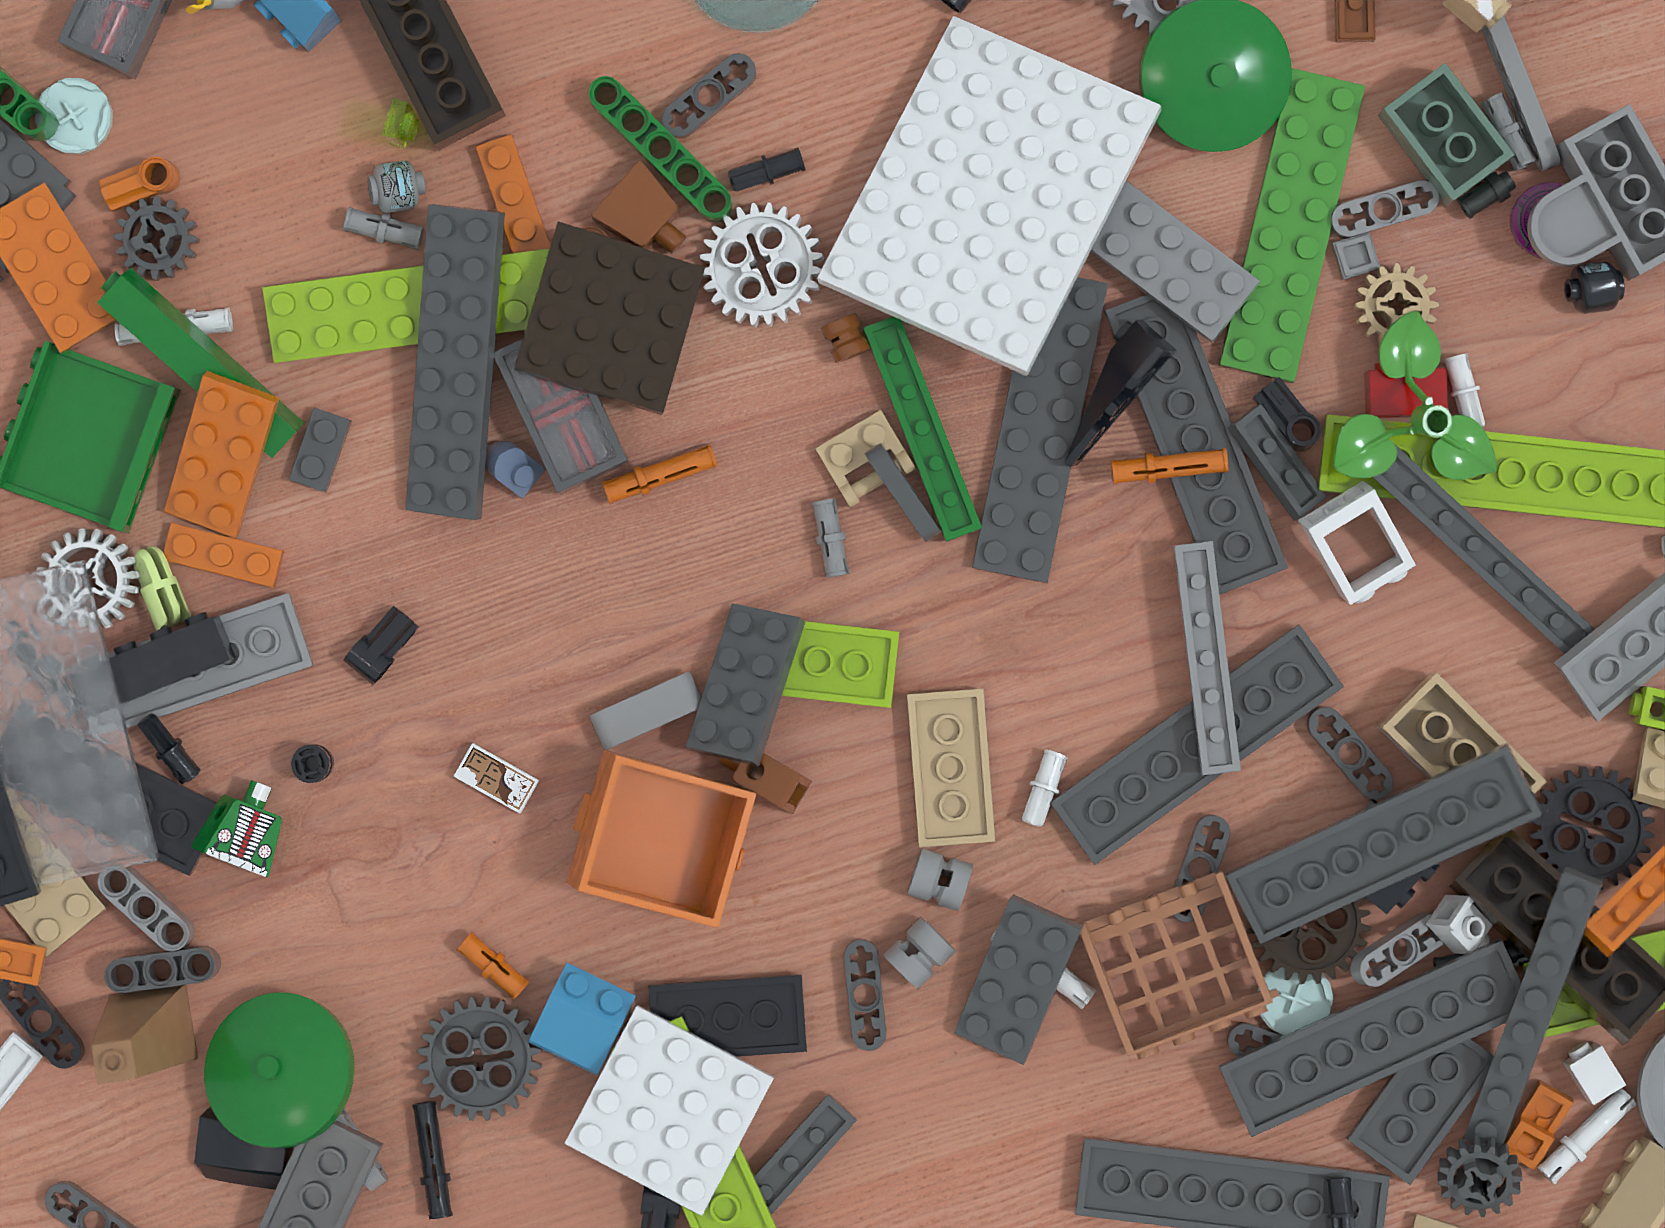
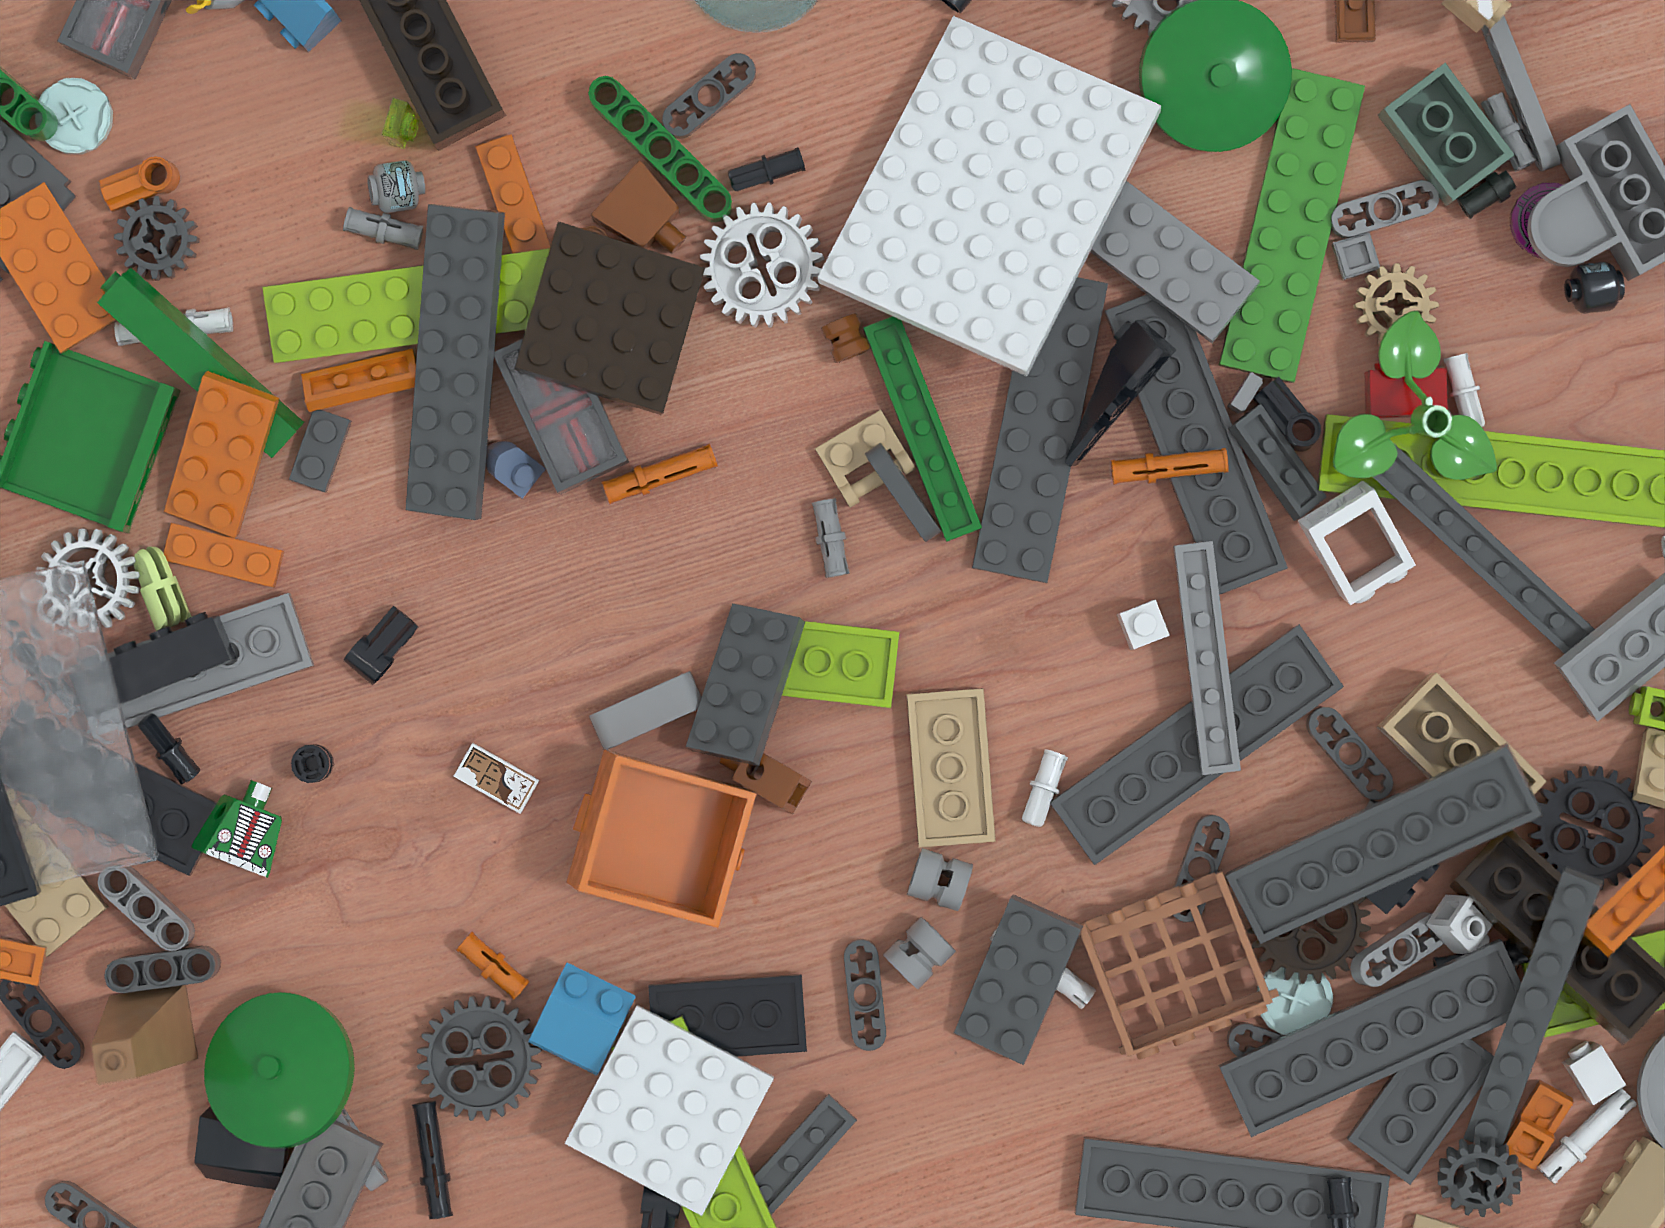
none -> orange plate [301,348,417,412]
none -> white brick [1117,600,1170,650]
none -> light grey tile [1227,372,1263,414]

